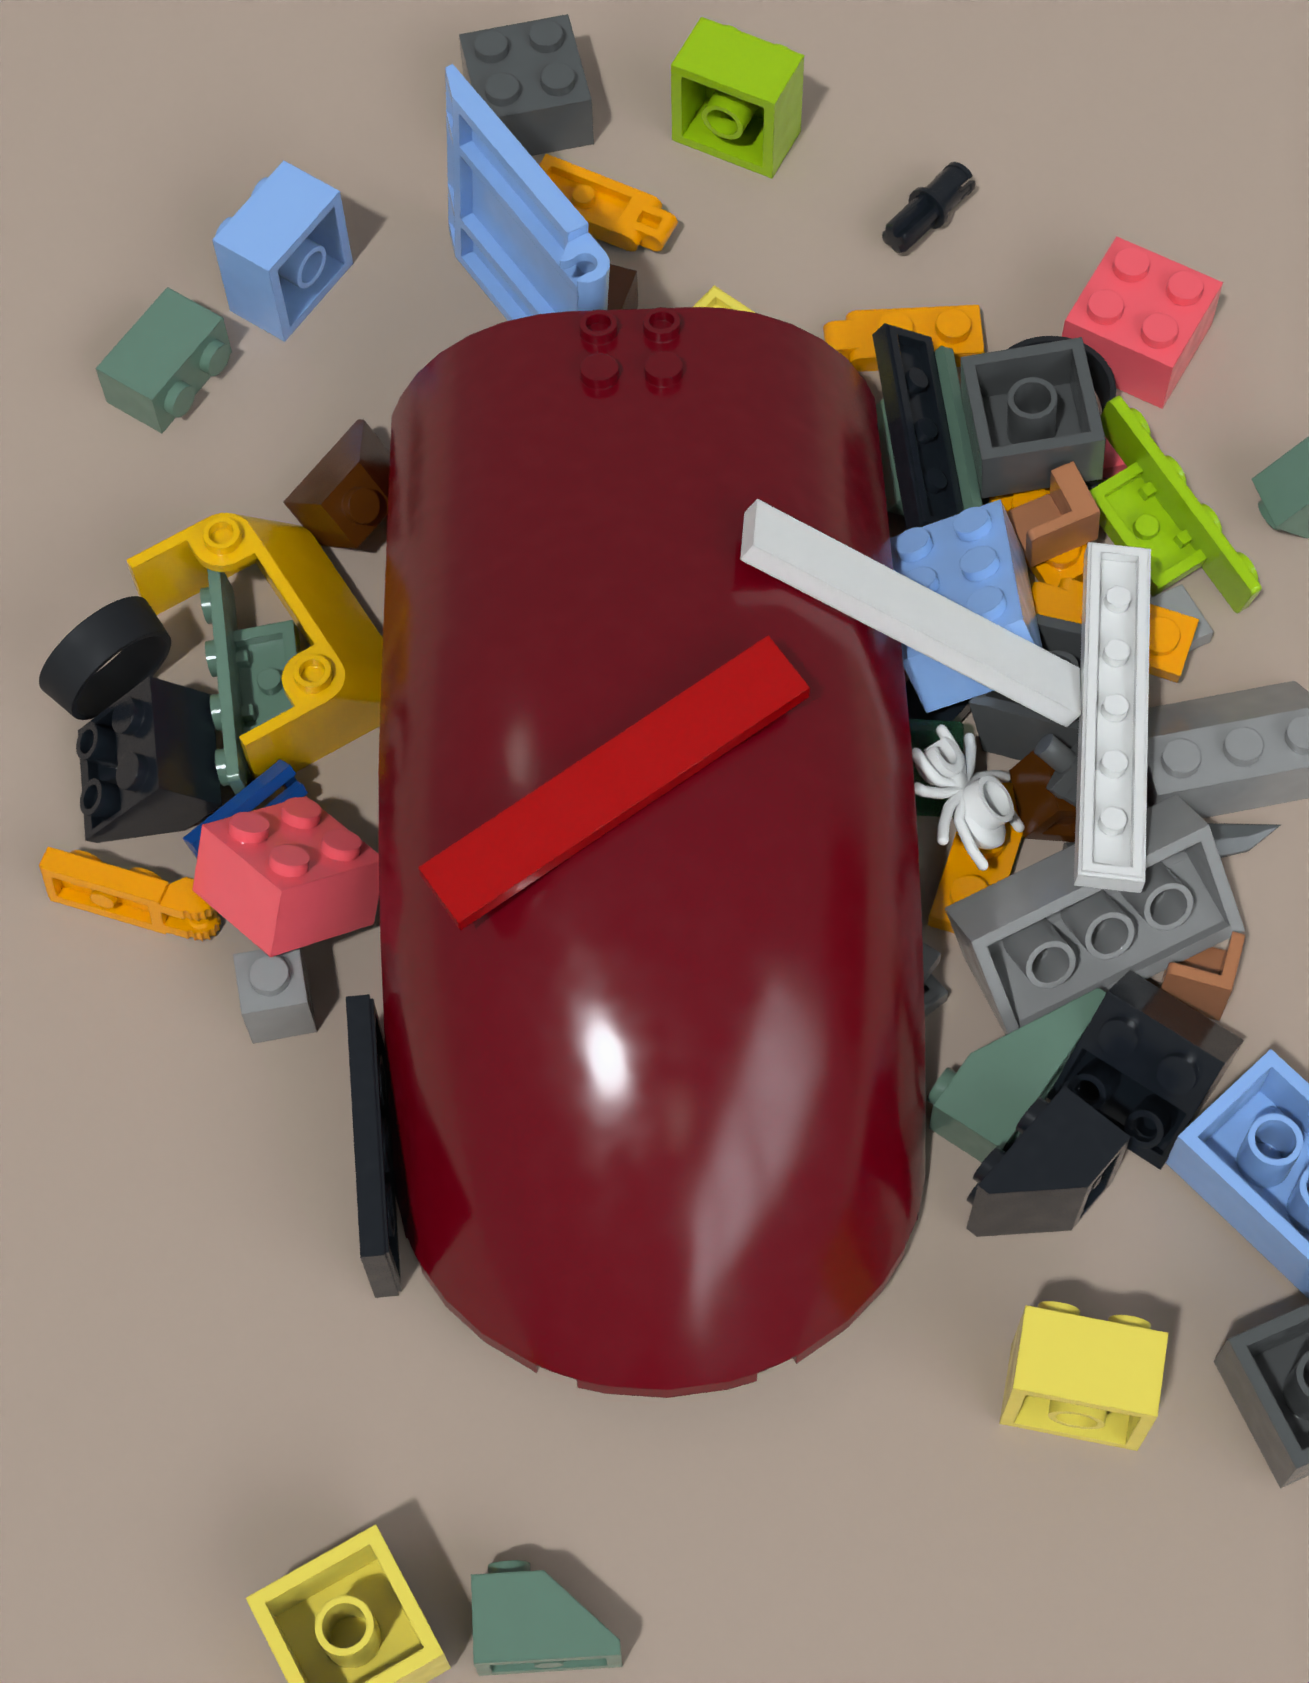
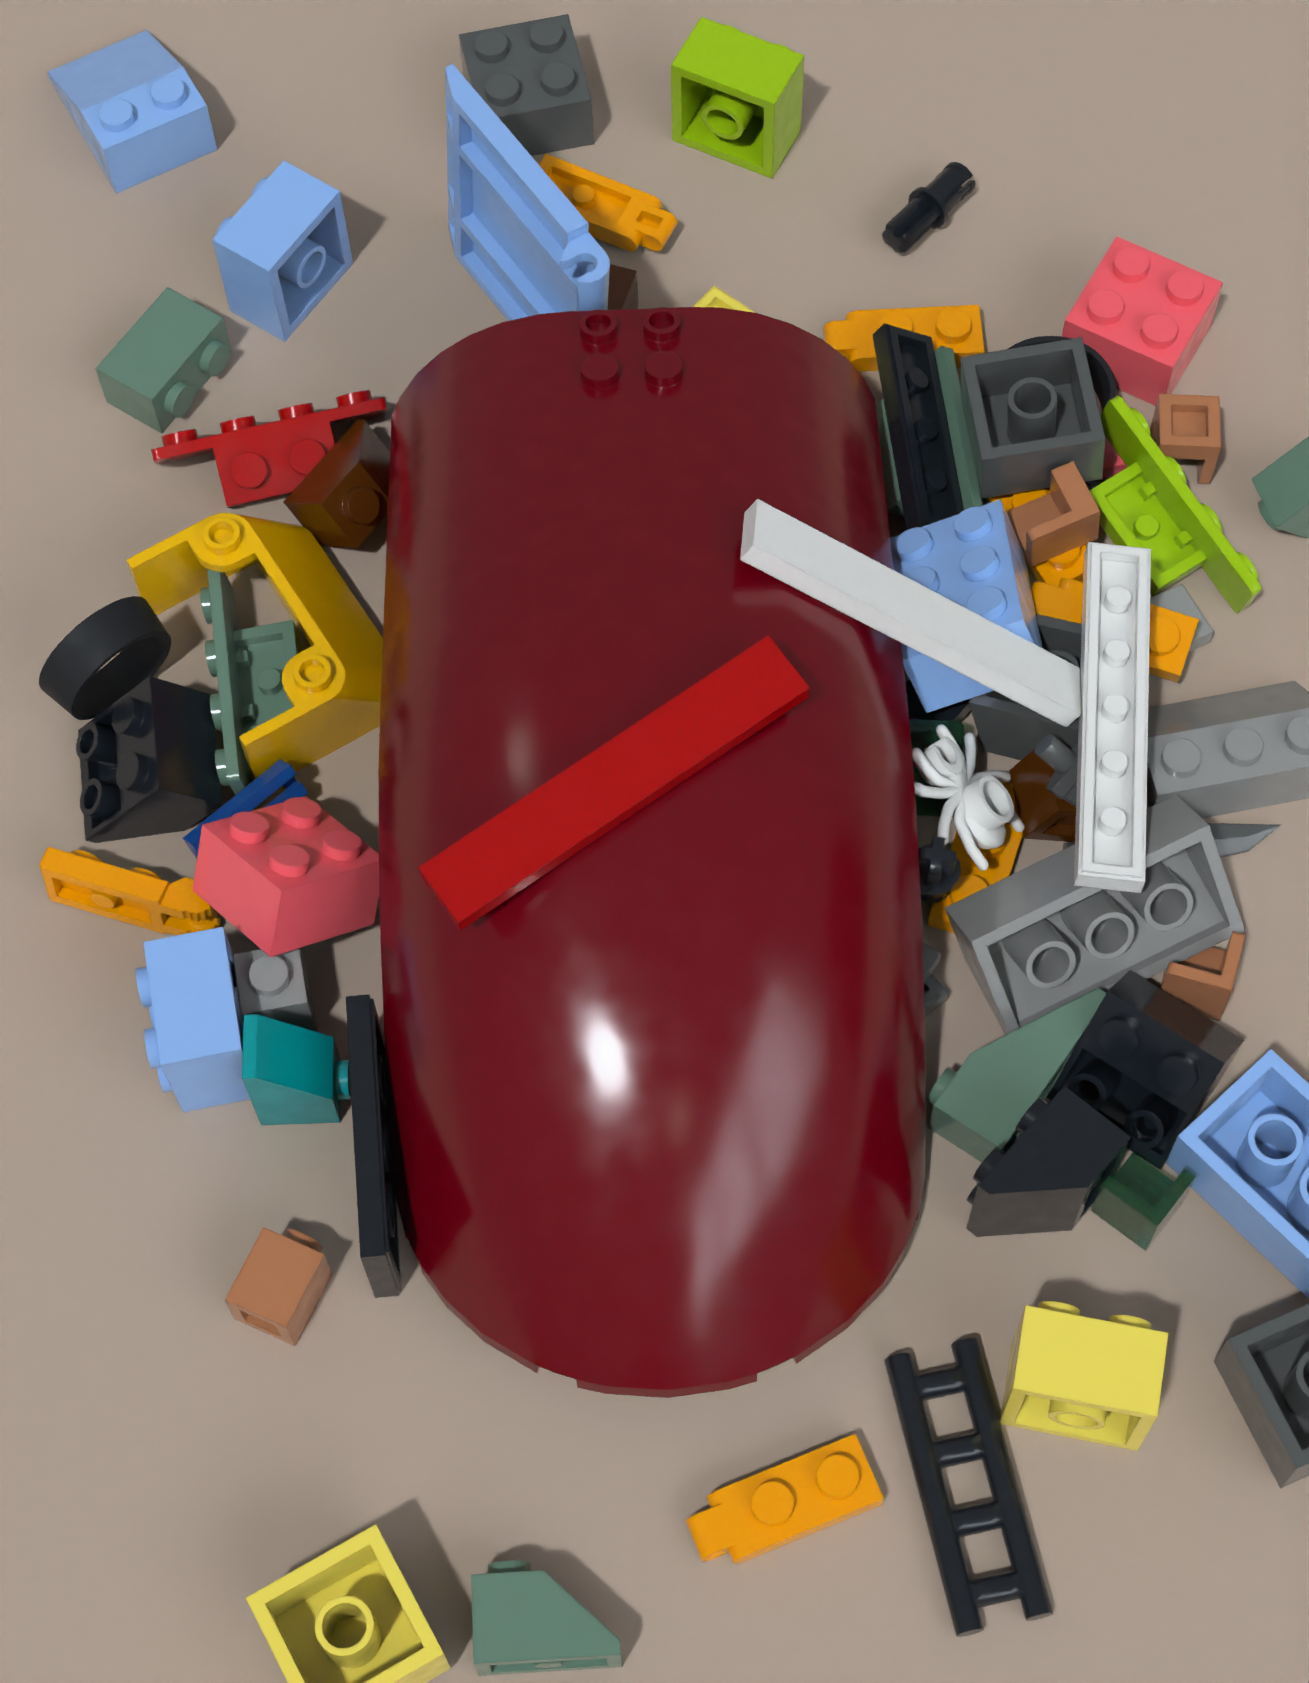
none -> light blue slope [47,30,217,194]
none -> light blue brick [136,927,250,1112]
none -> red bracket [151,390,388,508]
none -> nougat brick [225,1227,332,1346]
none -> teal slope [242,1014,351,1125]
none -> light orange hinge [686,1434,884,1564]
none -> black bar [884,1338,1053,1637]
none -> black axle [918,837,961,903]
none -> clear green panel [1091,1152,1196,1251]
none -> nougat panel [1150,394,1221,484]

